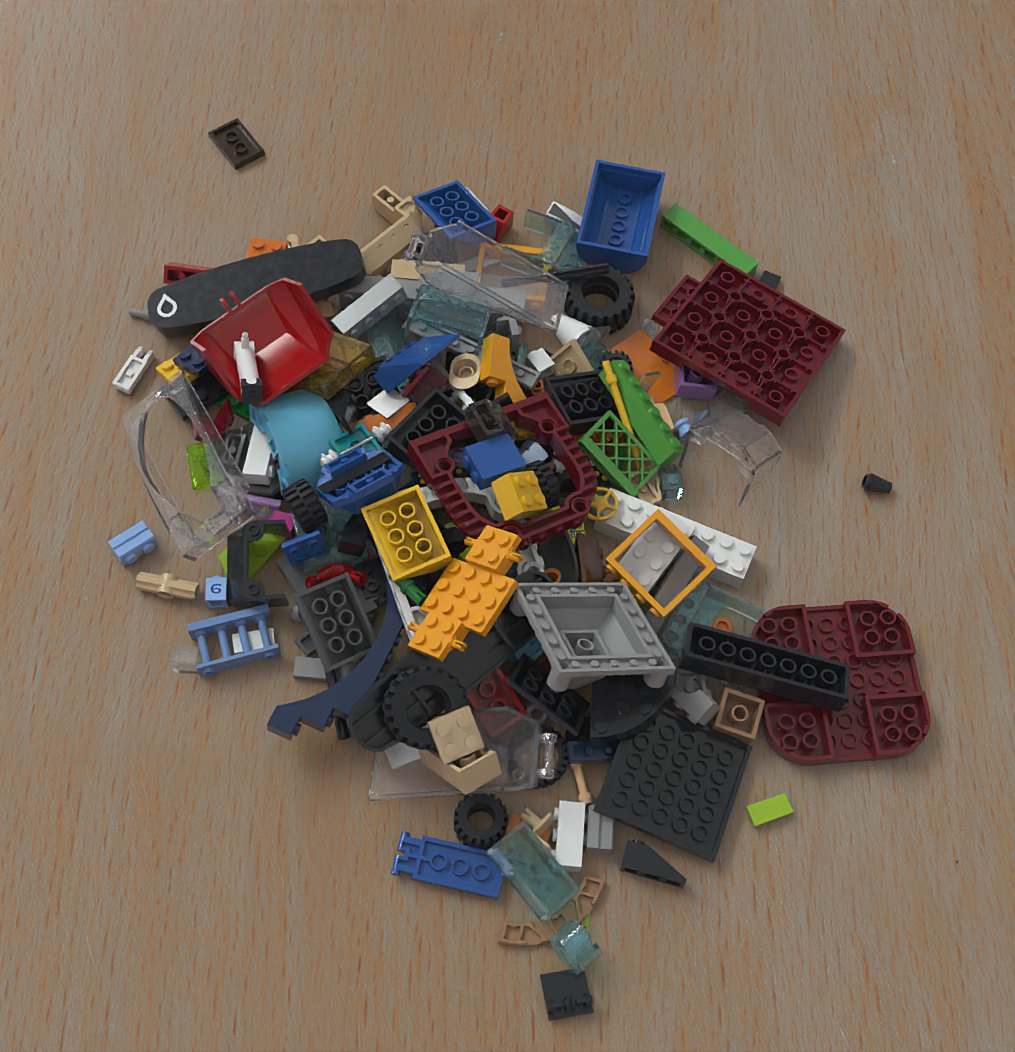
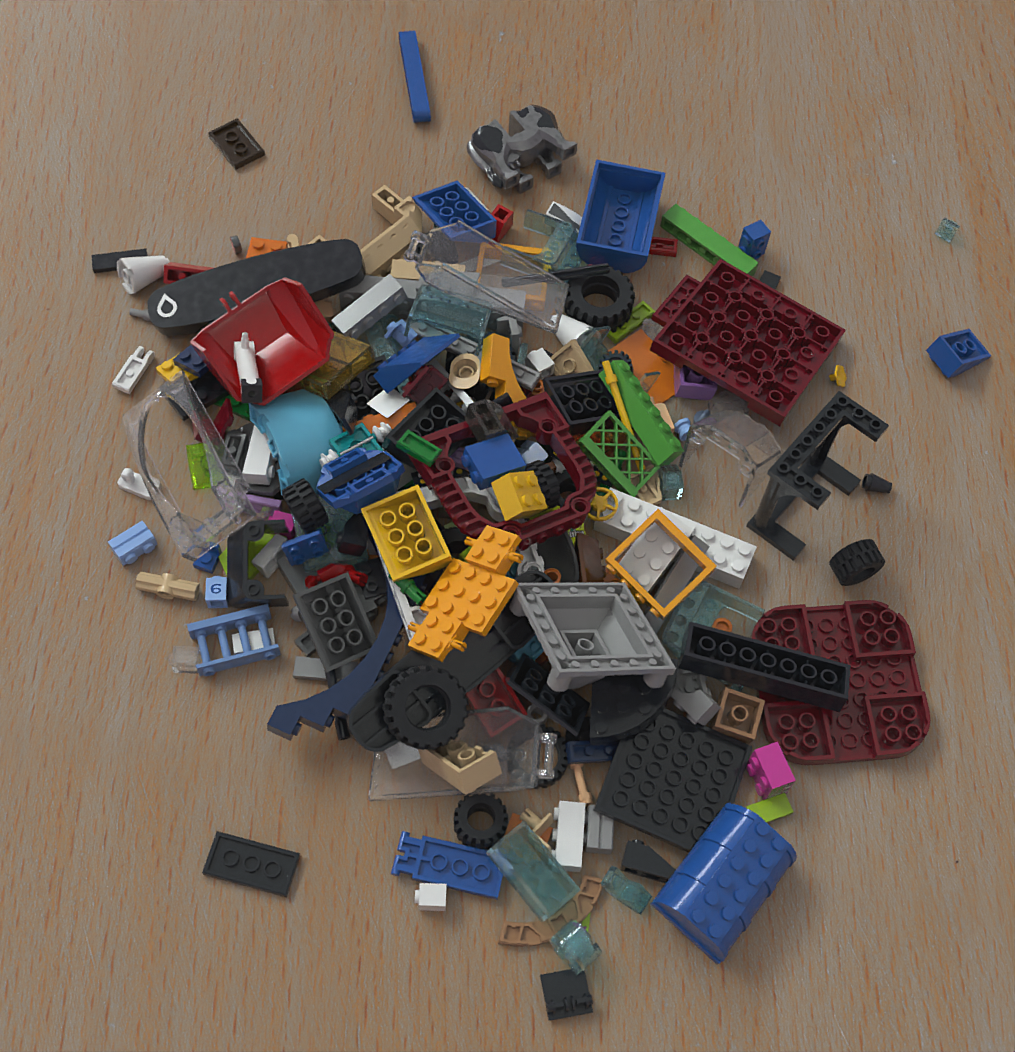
tan plate [427,705,485,764] -> none
none -> black tile [92,248,148,273]
none -> white cone [117,255,170,294]
none -> white piece [117,468,159,500]
none -> blue bracket [193,539,222,574]
none -> black tile [202,831,301,897]
none -> dark grey tile [230,235,242,255]
none -> white slope [252,534,288,579]
none -> light blue bracket [384,319,418,347]
none -> green tile [396,430,442,467]
none -> blue beam [399,30,431,123]
none -> white brick [415,883,446,911]
none -> flat silver animal [466,104,577,194]
none -> clear light blue slope [600,866,652,914]
none -> lime tile [606,301,655,344]
none -> red tile [649,236,678,257]
none -> blue container [651,803,797,964]
none -> blue brick [738,220,771,260]
none -> black arch [746,391,889,561]
none -> dark pink brick [746,742,796,800]
none -> yellow plant [829,365,847,387]
none -> black tyre [829,539,885,586]
none -> blue slope [926,329,991,378]
none -> clear light blue tile [935,218,960,243]

